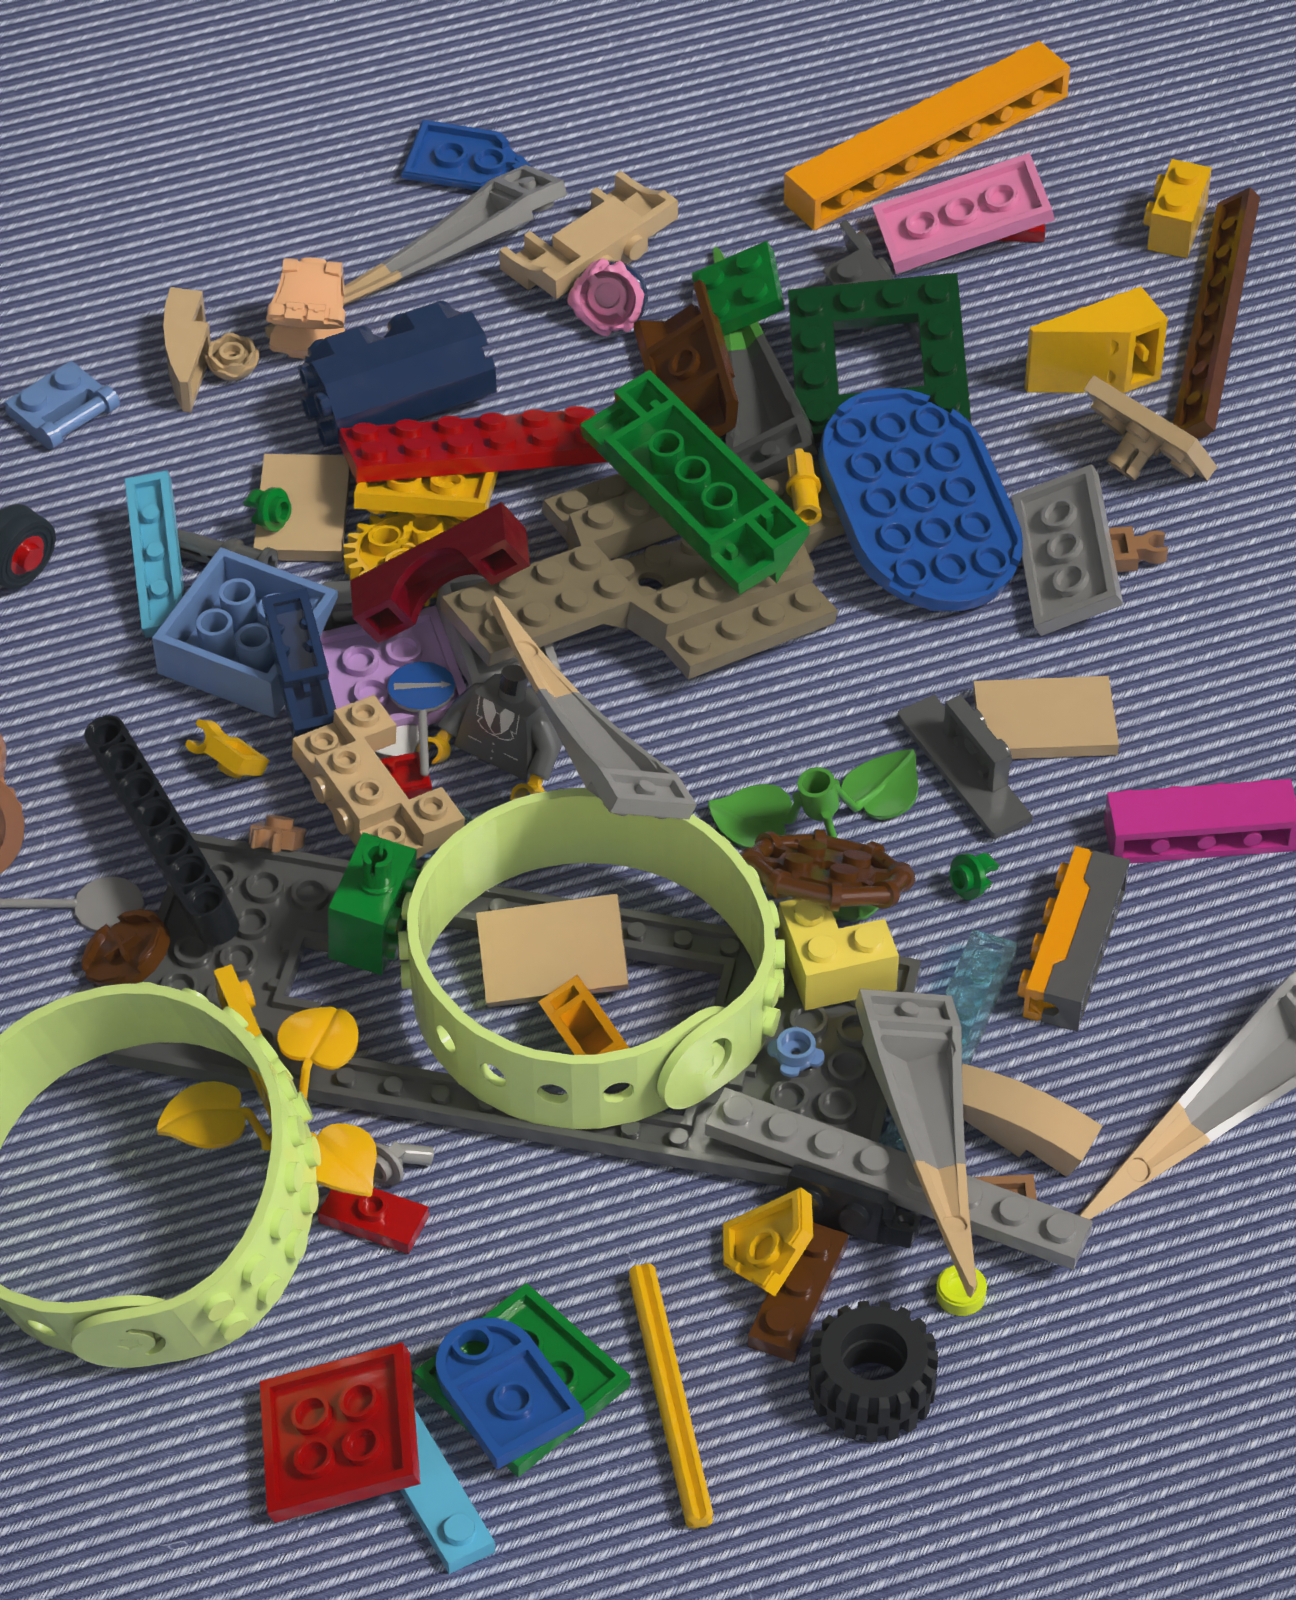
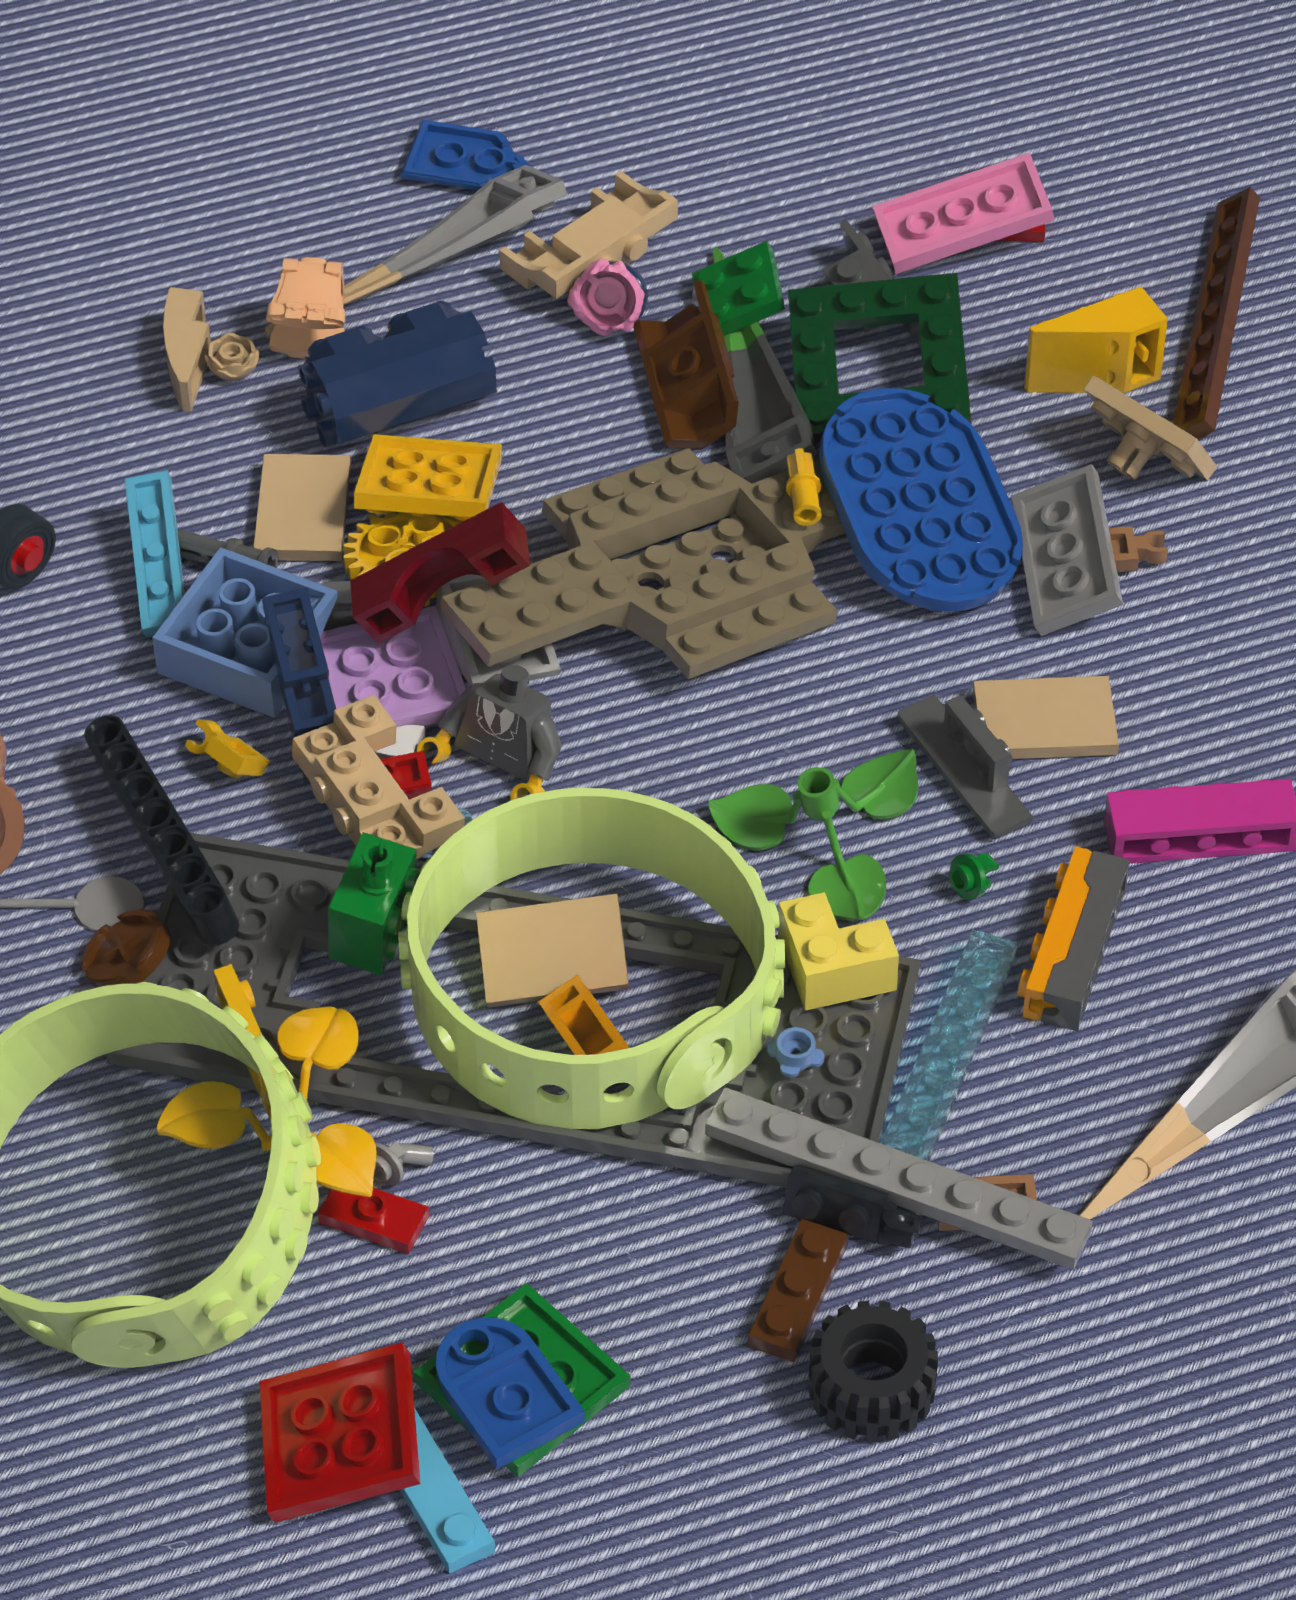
medium blue plate [4,360,120,450] -> none
green plate [243,487,291,532] -> none
medium nougat plate [248,815,306,852] -> none
red plate [339,406,607,483] -> none
blue piece [387,661,456,777] -> none
light grey plate [489,596,697,820] -> none
green slope [580,370,810,595] -> none
yellow axle [629,1263,713,1529] -> none
yellow plate [723,1187,813,1297] -> none
reddish brown plate [740,829,915,912] -> none
light orange brick [784,41,1070,231] -> none
light grey plate [855,989,977,1298] -> none
neon yellow tile [936,1265,987,1316] -> none
tan slope [962,1064,1102,1177] -> none
yellow brick [1143,159,1212,258] -> none

